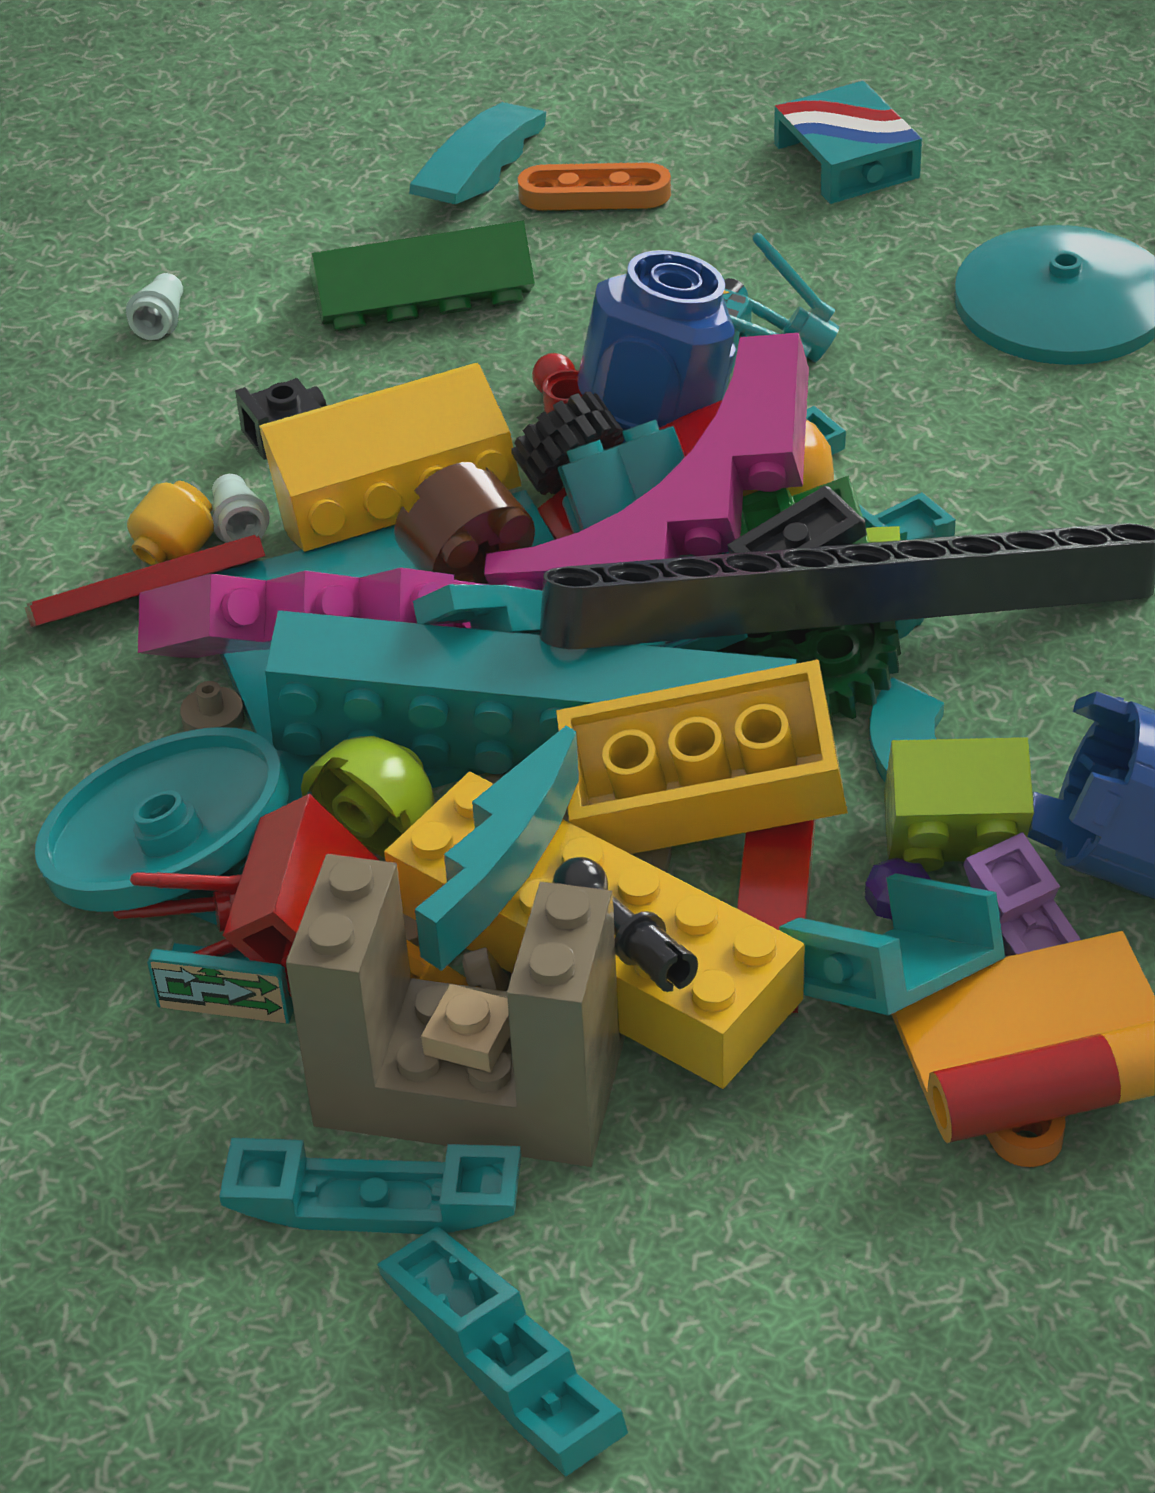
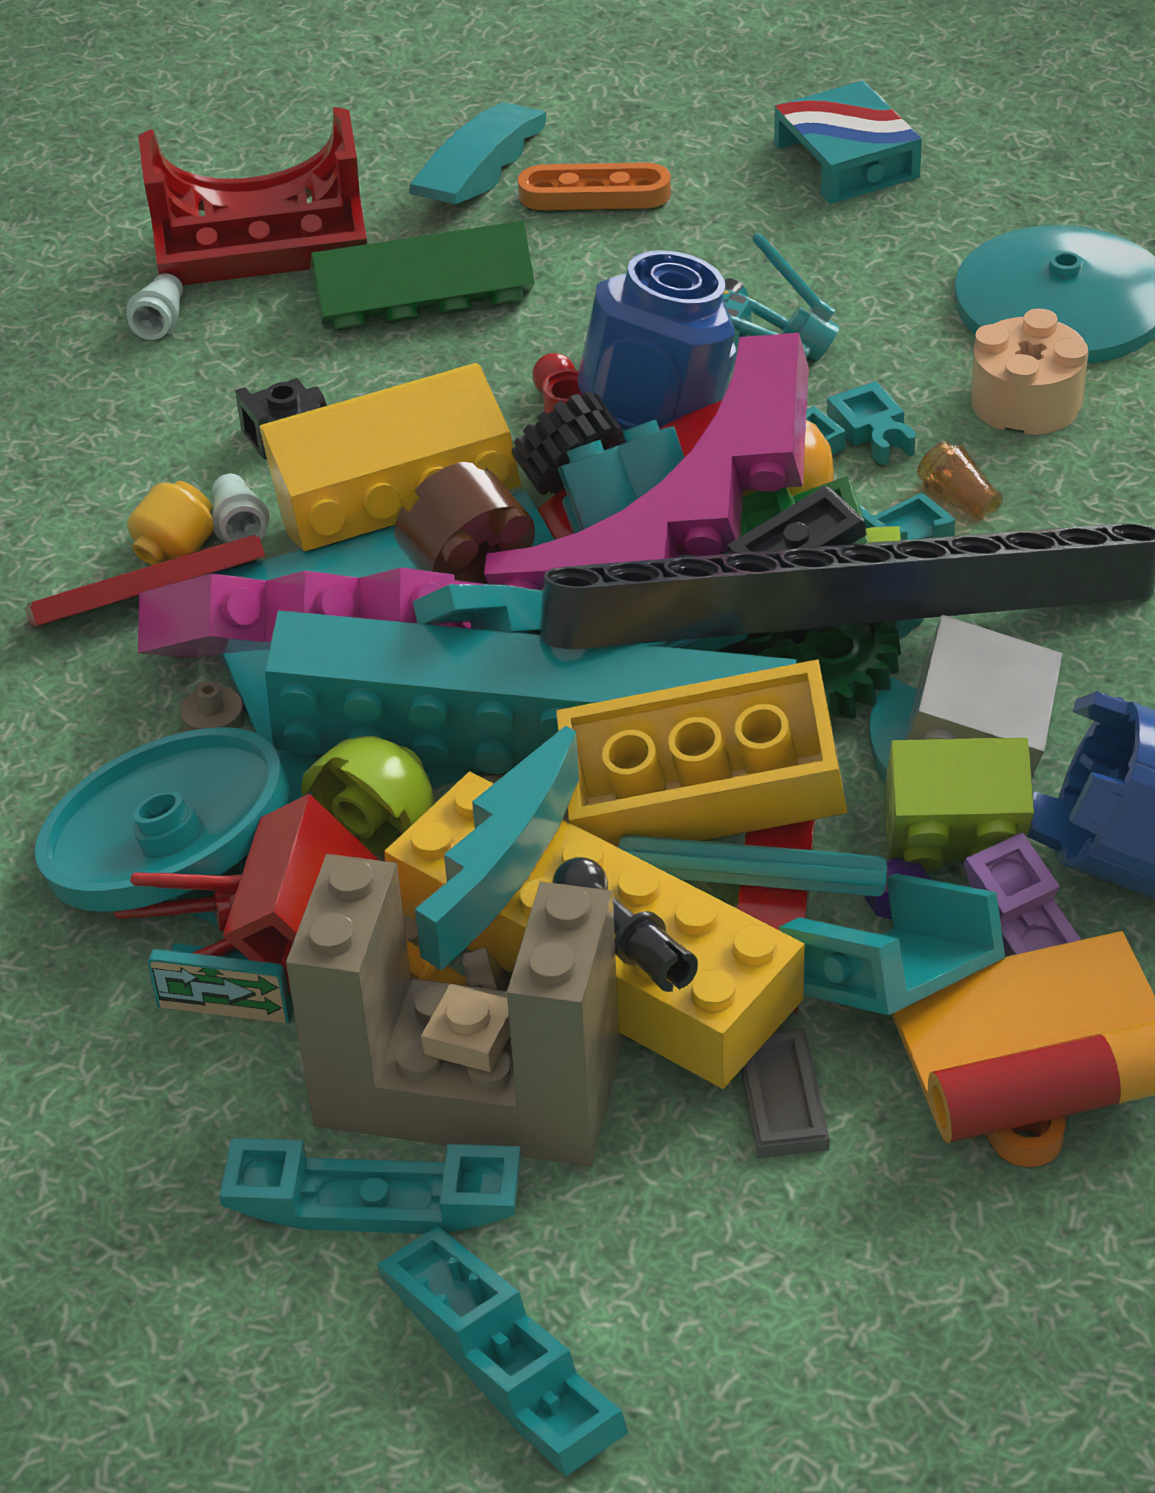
none -> red piece [138,107,367,285]
none -> teal axle [618,835,887,897]
none -> dark grey tile [740,1028,830,1158]
none -> teal plate [827,381,916,466]
none -> light grey brick [905,615,1063,780]
none -> clear orange cone [917,441,1003,521]
none -> light nougat brick [971,309,1088,435]

